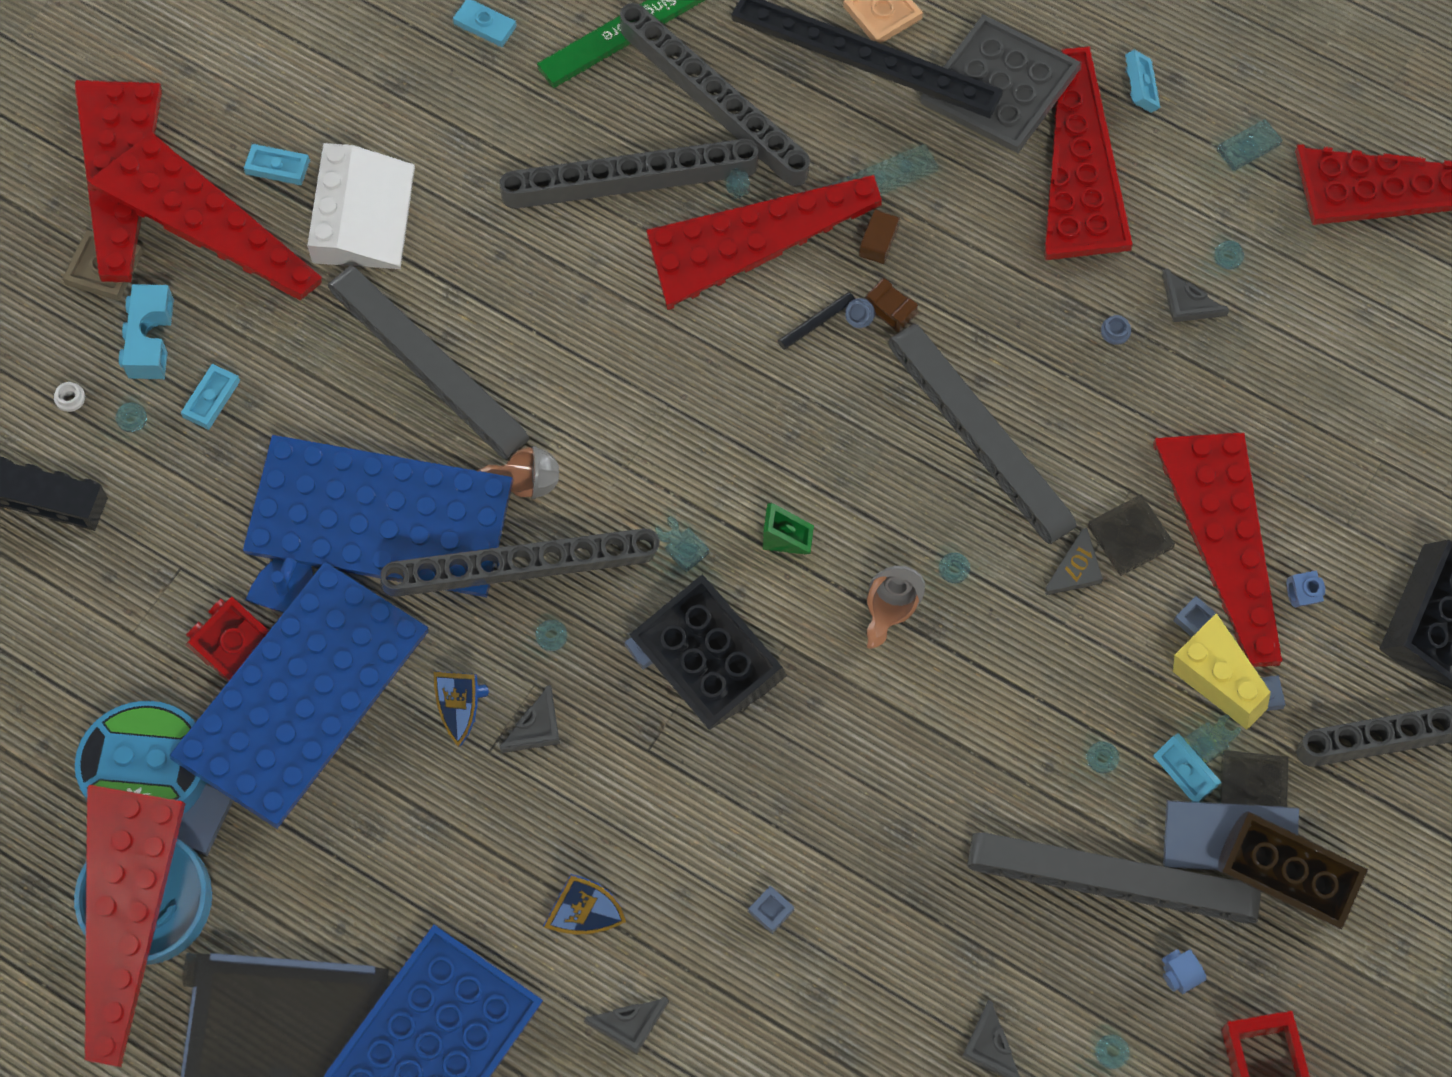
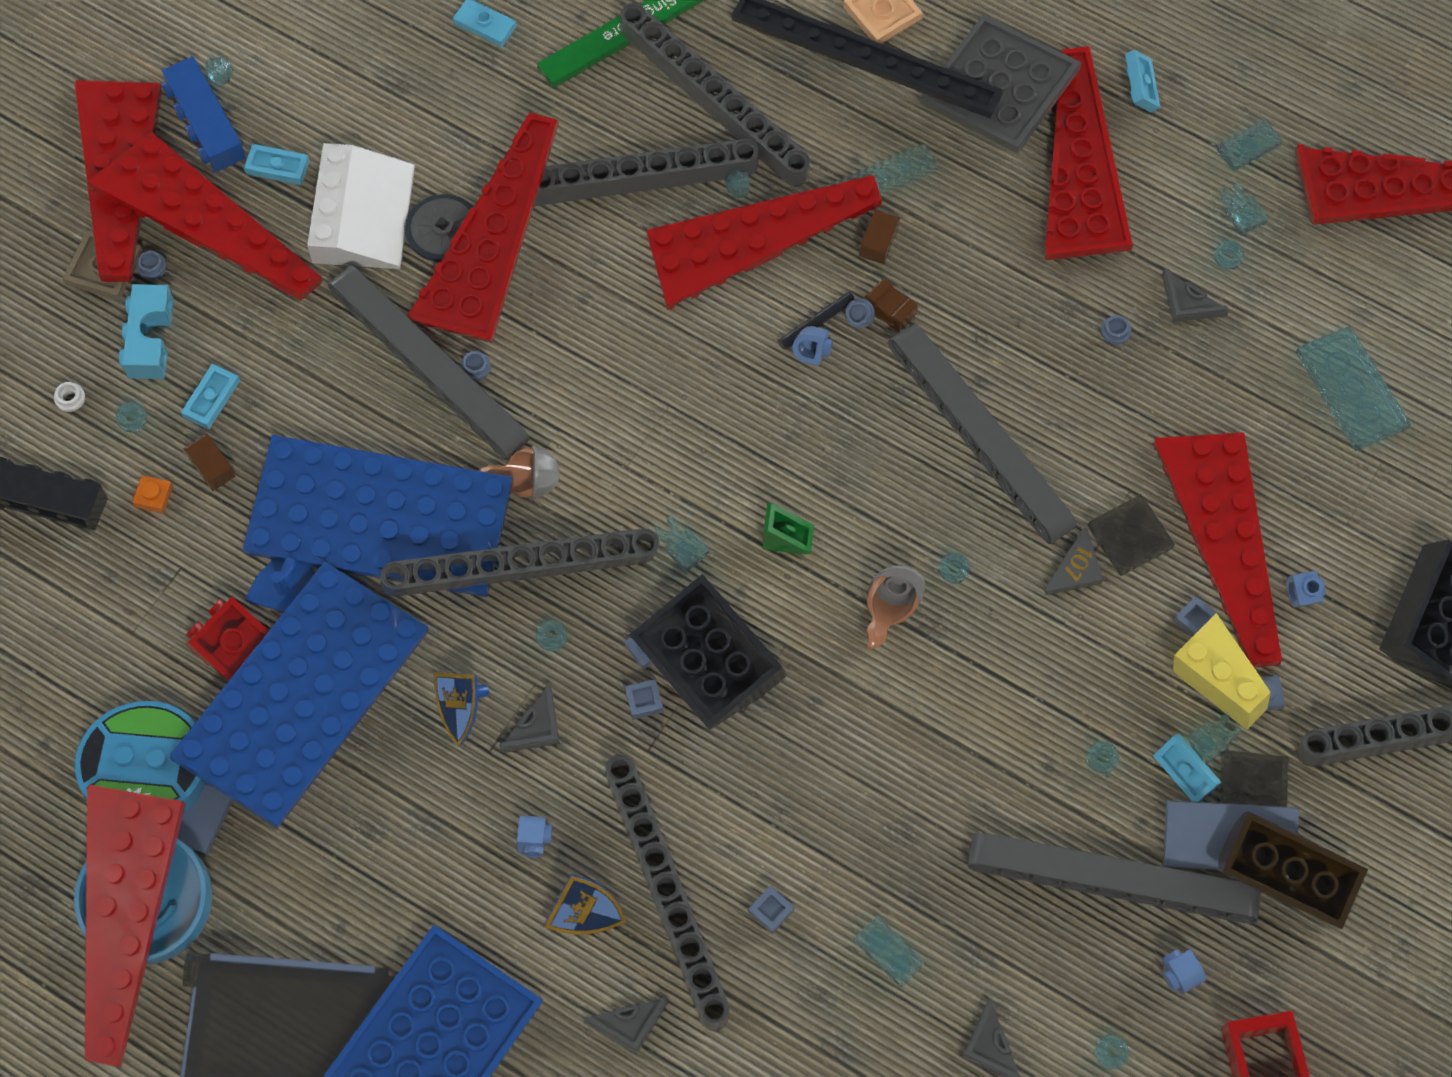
none -> orange plate [132,475,173,514]
none -> sand blue plate [136,250,167,280]
none -> blue brick [161,56,246,173]
none -> reddish brown piece [184,434,236,491]
none -> clear light blue plate [205,57,233,85]
none -> dark grey wheel [405,194,474,262]
none -> red wing [407,112,559,343]
none -> sand blue plate [460,351,491,381]
none -> medium blue plate [517,815,552,858]
none -> dark grey beam [606,754,729,1031]
none -> sand blue plate [625,679,663,720]
none -> medium blue plate [792,326,833,366]
none -> clear light blue plate [854,915,925,988]
none -> clear light blue plate [1219,181,1268,235]
none -> clear light blue tile [1296,326,1411,451]

